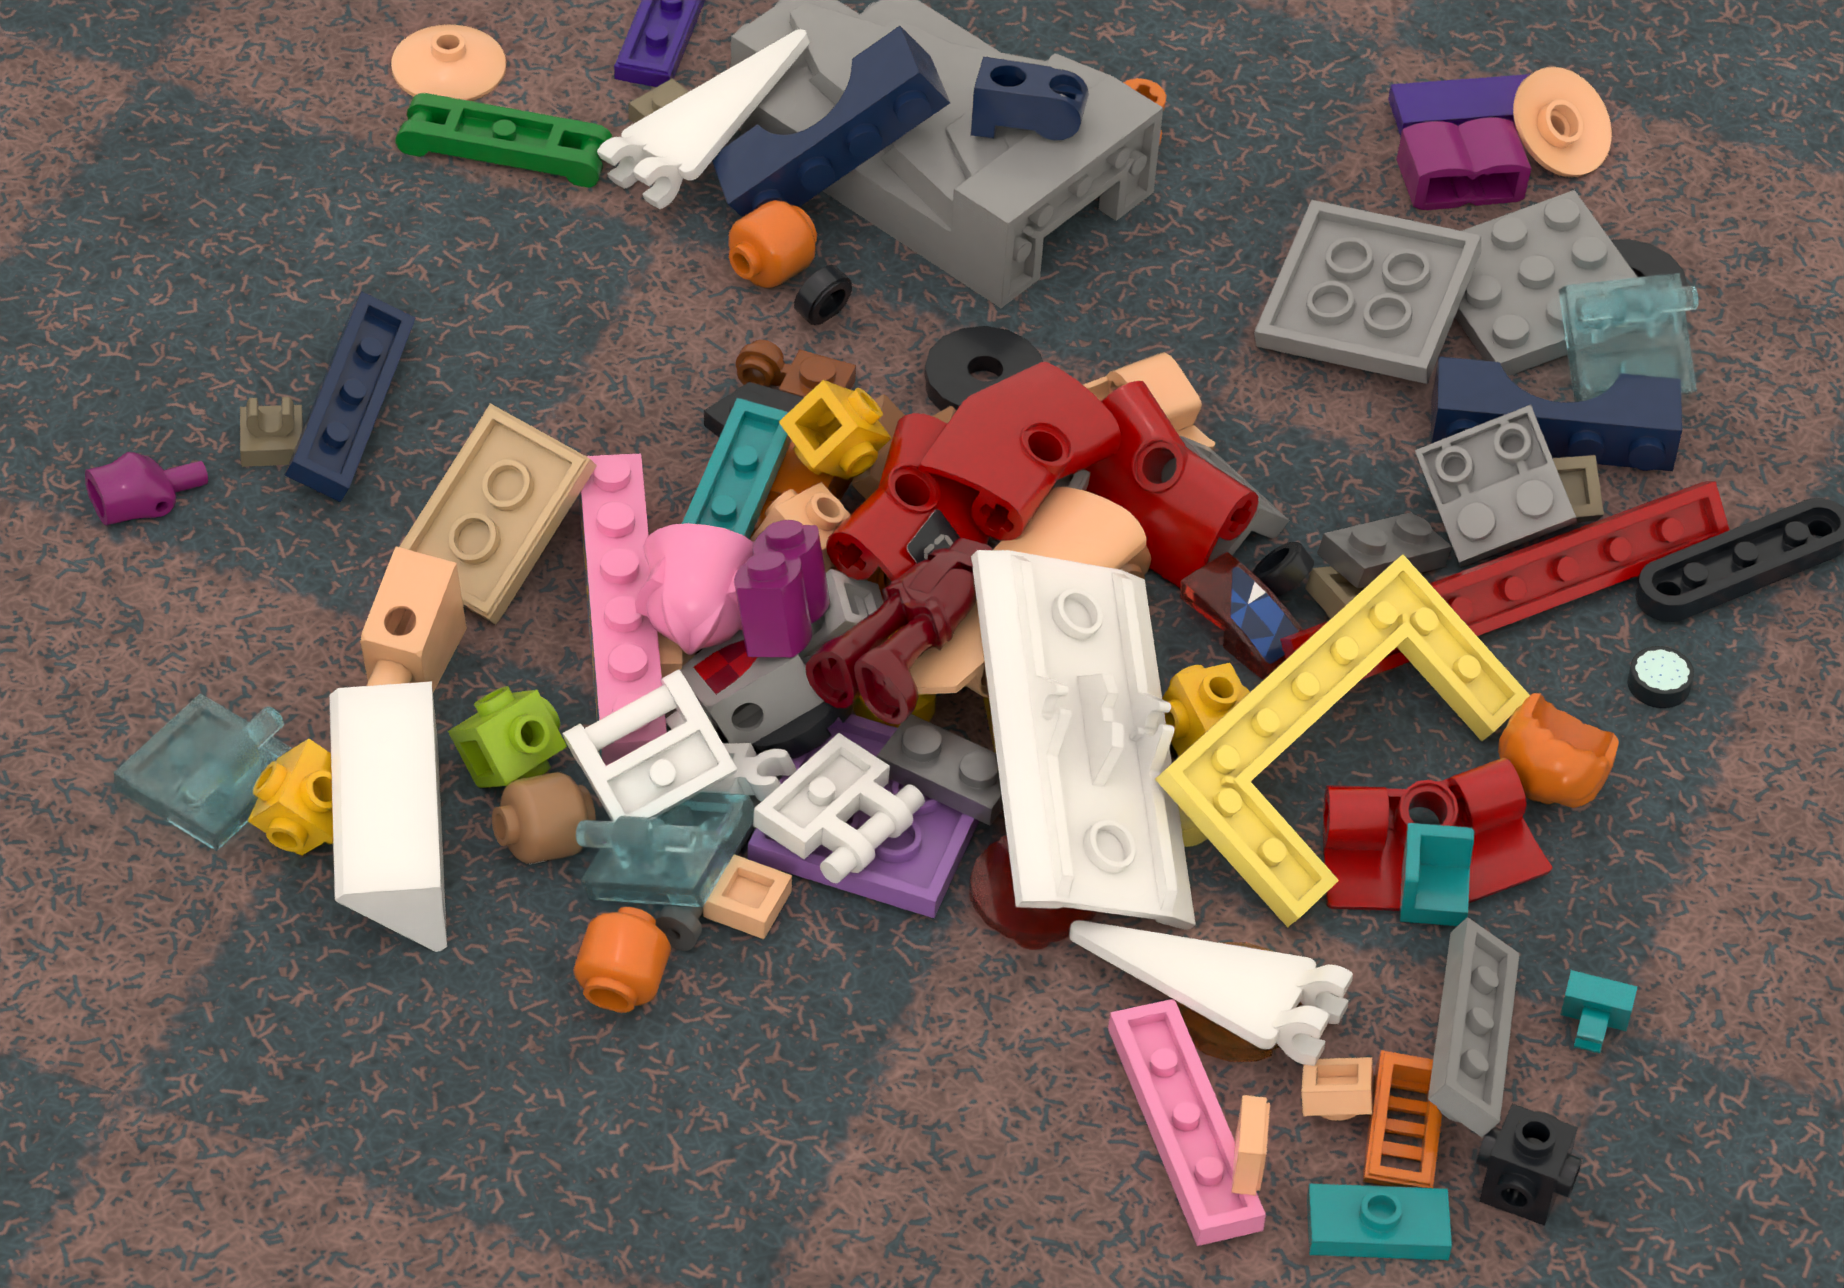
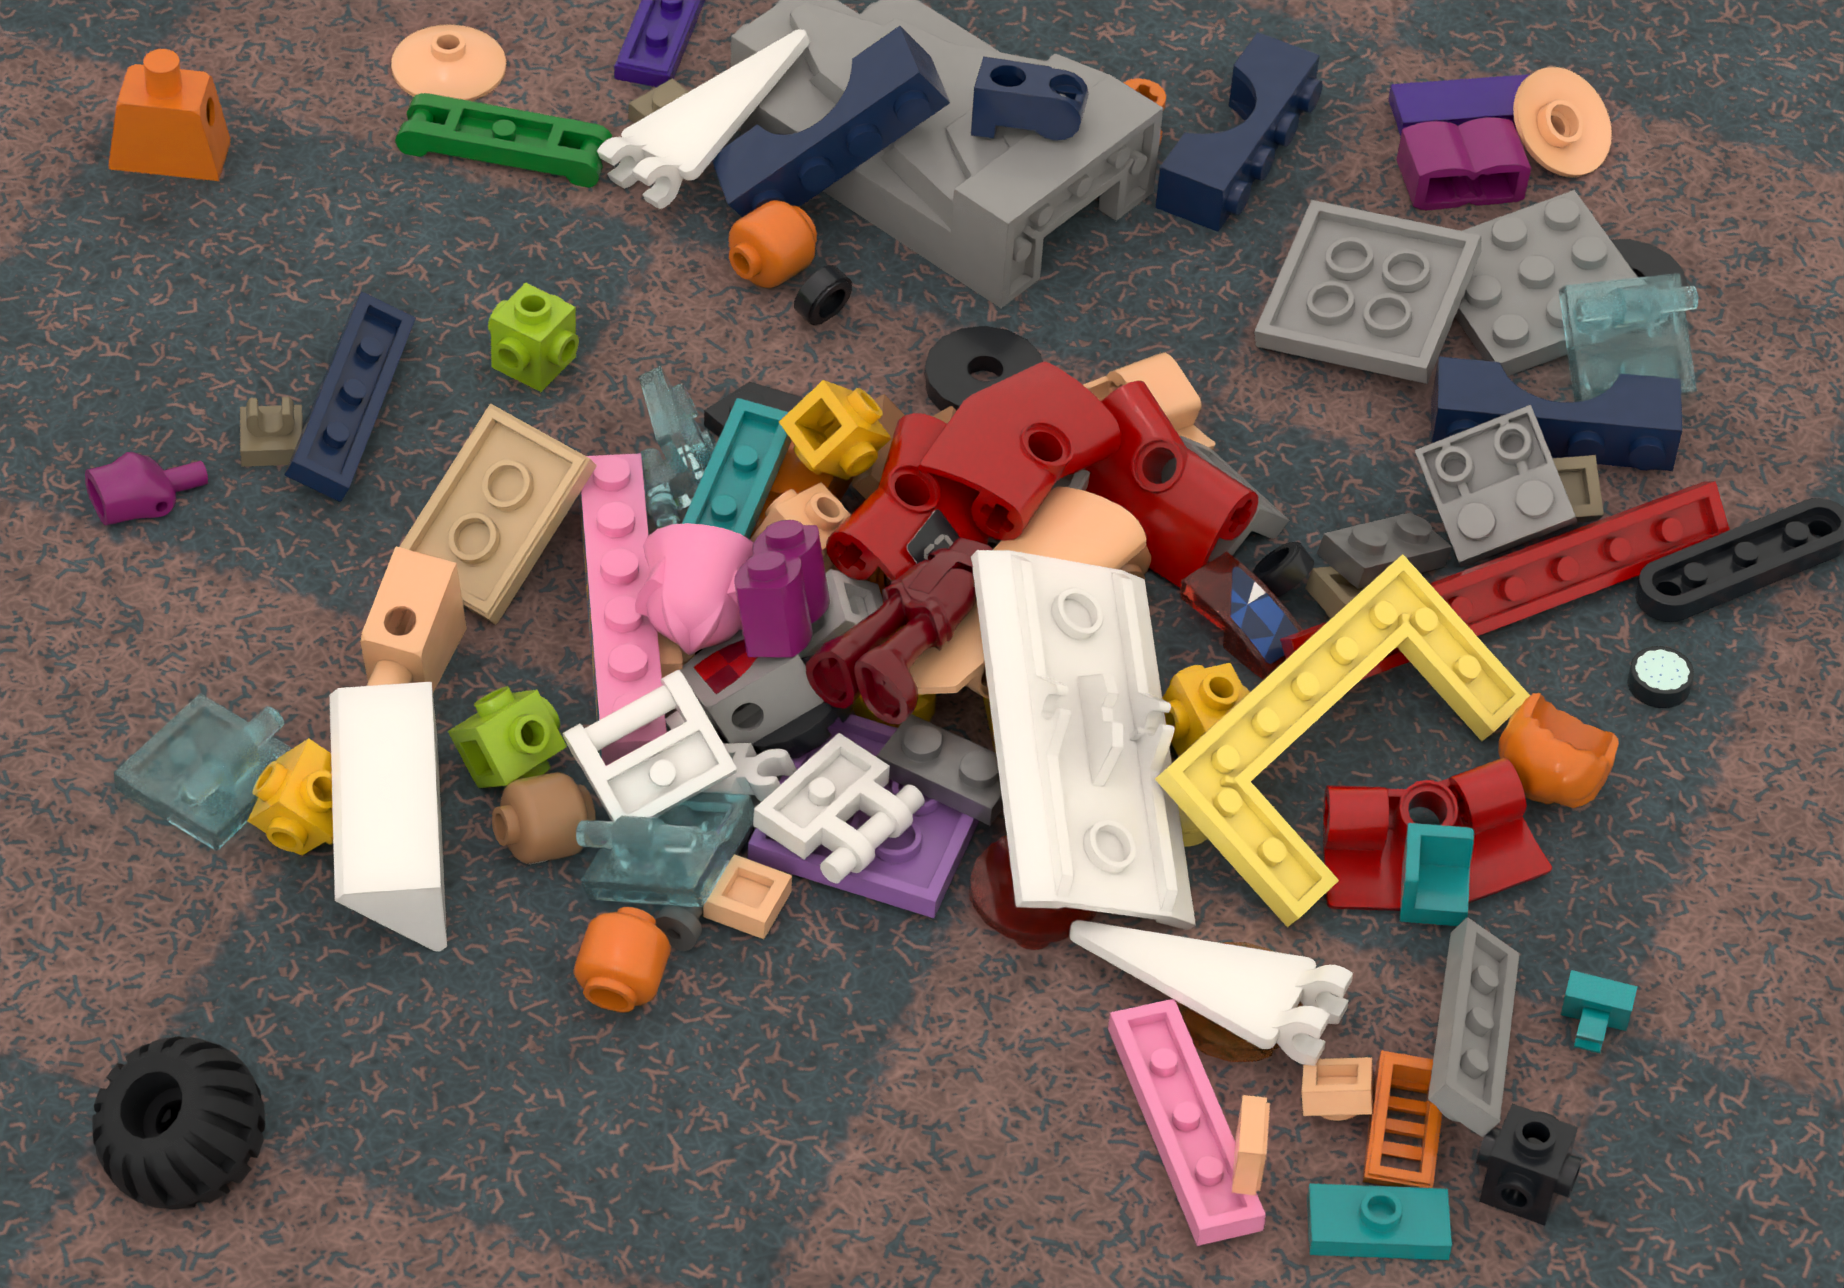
dark orange plate [736,340,856,397] -> none
none -> black wheel [92,1036,265,1209]
none -> orange torso [108,49,231,181]
none -> lime brick [488,283,579,392]
none -> clear light blue plate [638,366,717,529]
none -> dark blue arch [1155,32,1323,232]

